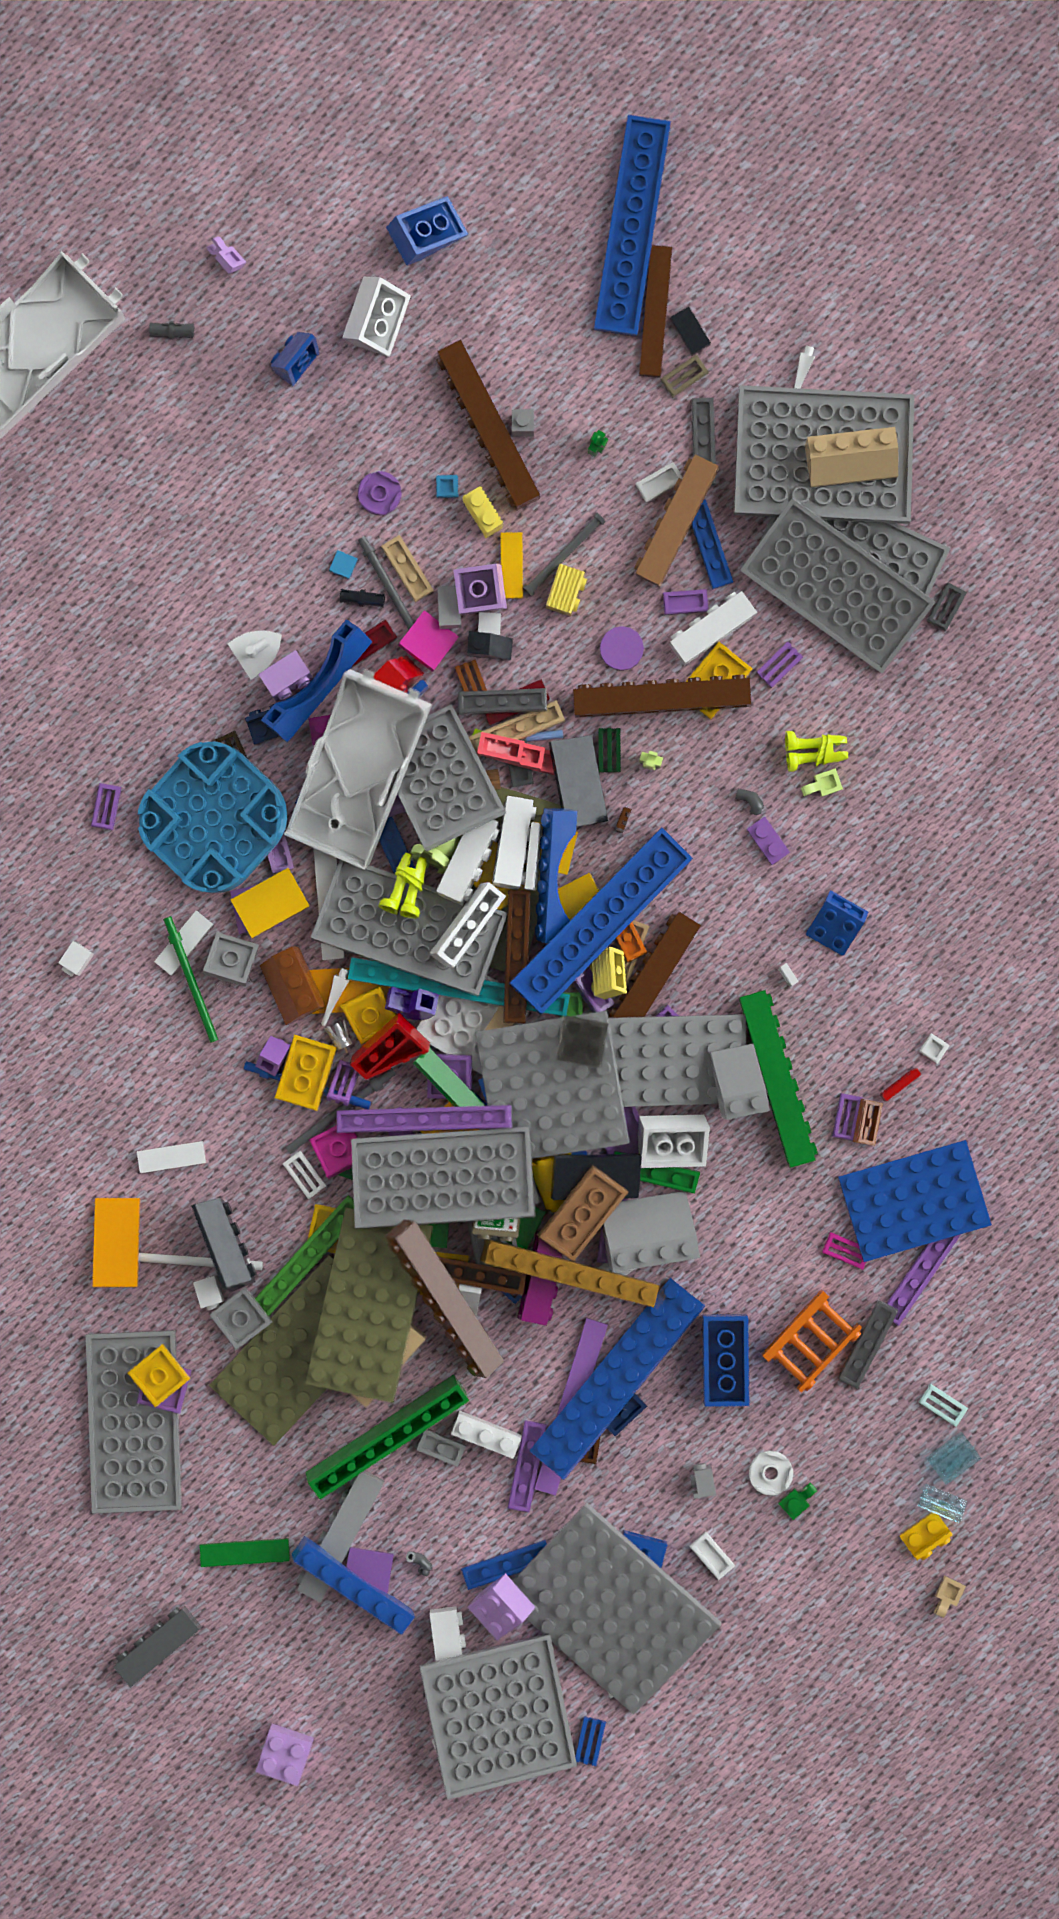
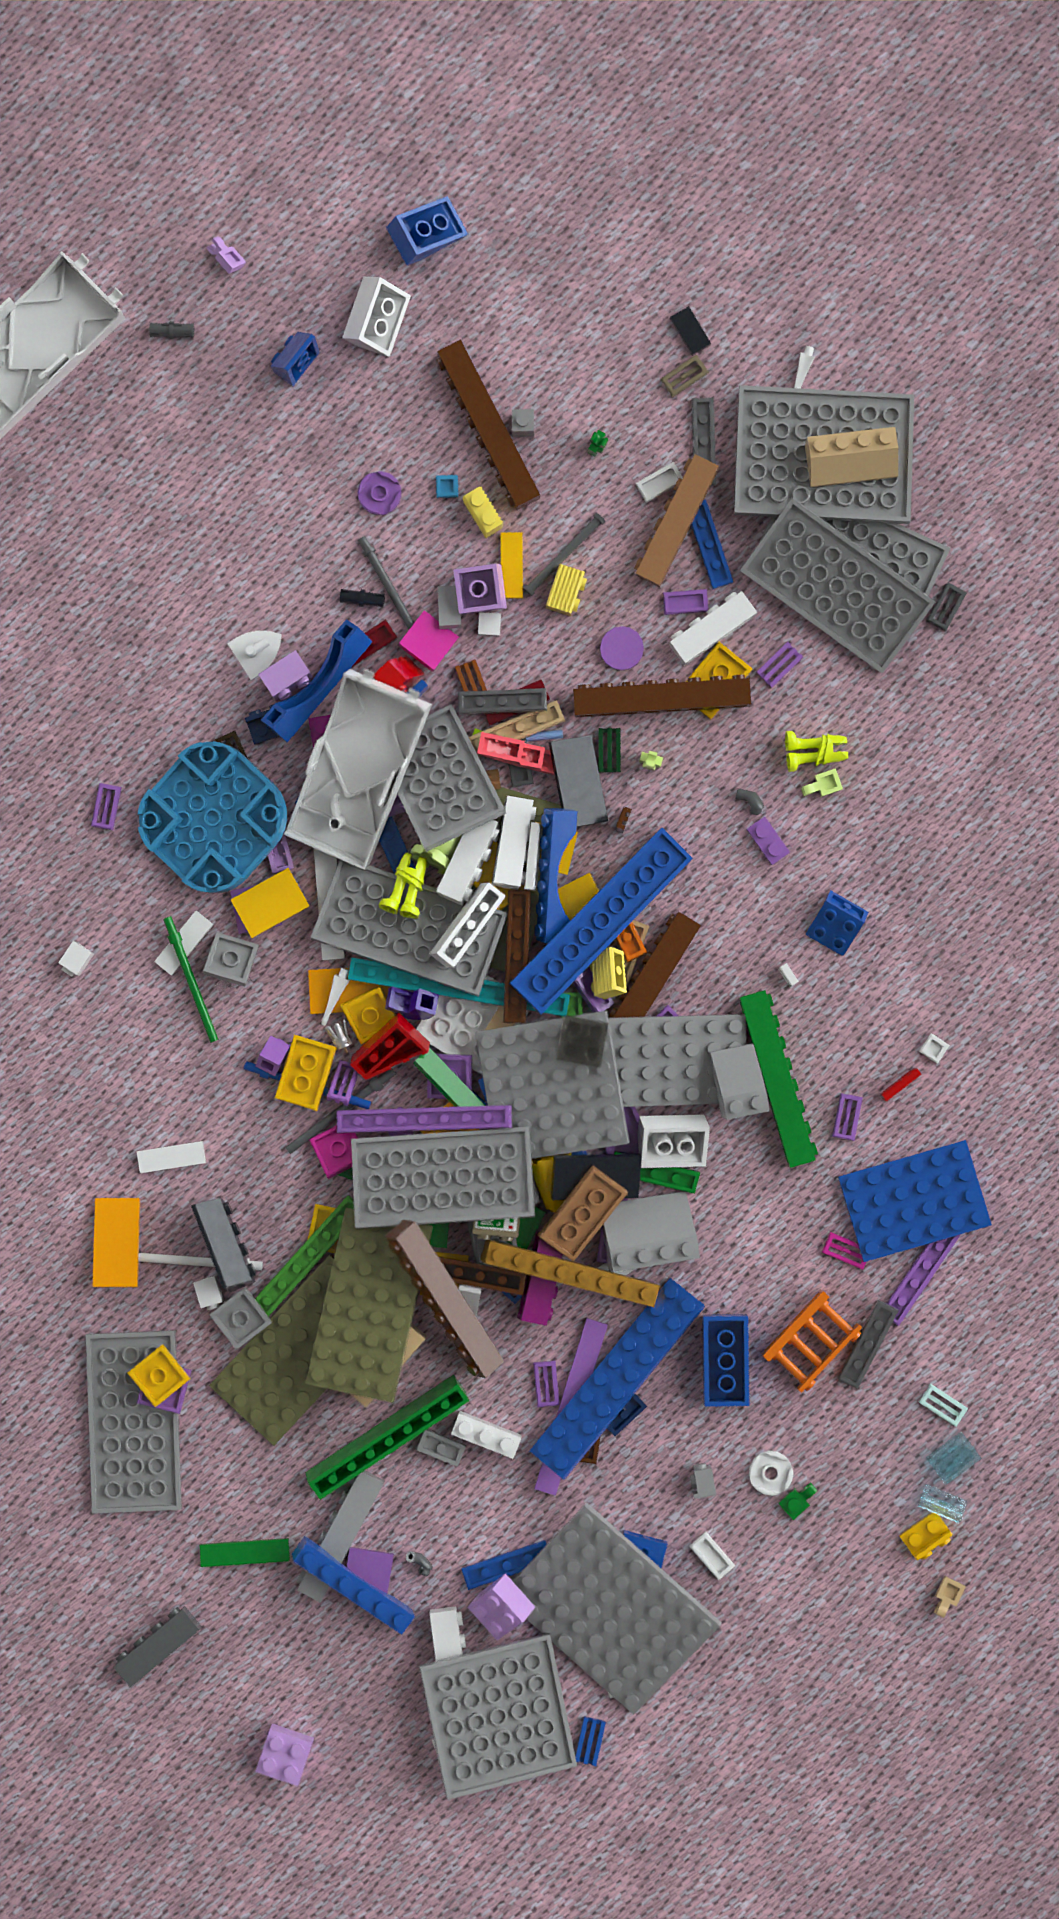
dark orange slope [259,946,326,1025] -> none
white tile [283,1150,326,1199] -> none
dark azure tile [329,550,358,580] -> none
tan tile [381,535,434,603] -> none
black slope [467,631,513,661] -> none
medium lavender tile [508,1420,547,1513] -> none
blue plate [594,115,671,337] -> none
reddish brown tile [639,245,672,378] -> none
dark orange tile [853,1099,883,1146] -> none
none -> medium lavender tile [533,1360,560,1407]

